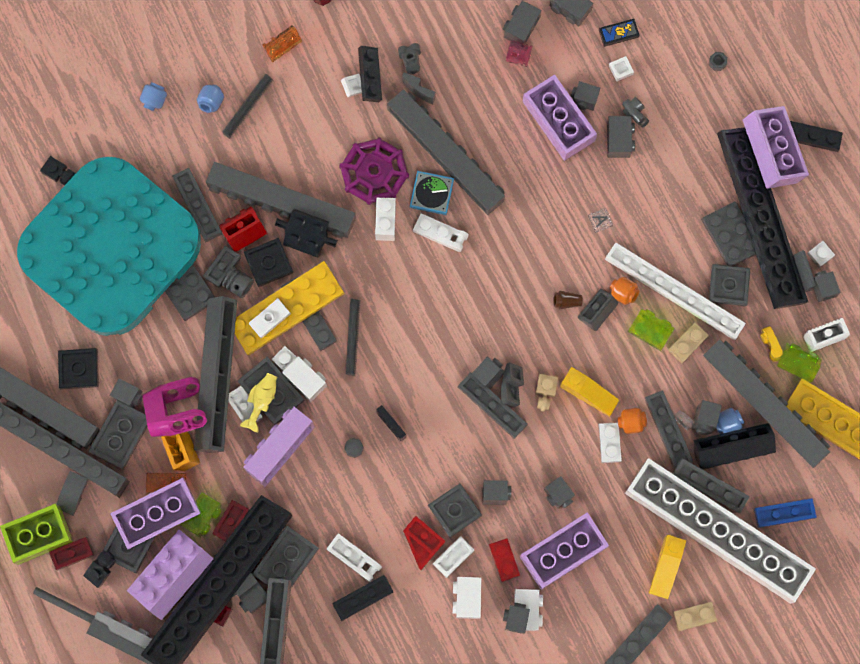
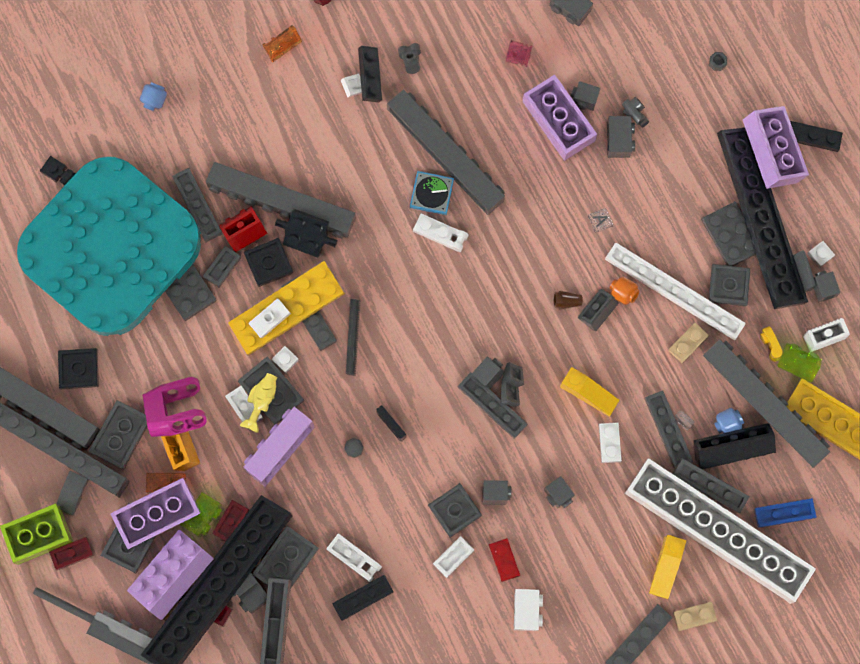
black plate [83,550,116,588] -> none
dark grey brick [110,378,143,409] -> none
dark grey brick [194,296,237,453] -> none
medium blue head [197,85,224,113] -> none
dark grey axle [222,74,273,139] -> none
dark grey piece [222,267,254,298] -> none
white brick [282,356,327,402] -> none
magenta plate [339,137,409,205] -> none
white brick [375,198,396,241] -> none
dark grey slope [402,72,436,105] -> none
red wing [403,516,446,571] -> none
white brick [452,577,481,619] -> none
dark grey brick [503,0,542,47] -> none
dark grey brick [503,603,530,634] -> none
lavender brick [520,512,609,590] -> none
tan plate [536,374,558,412] -> none
tile [598,19,640,47] -> none
white plate [609,56,634,82] -> none
orange head [618,408,647,434] -> none
clear neon green bracket [628,309,675,351] -> none
dark grey brick [692,400,722,435] -> none

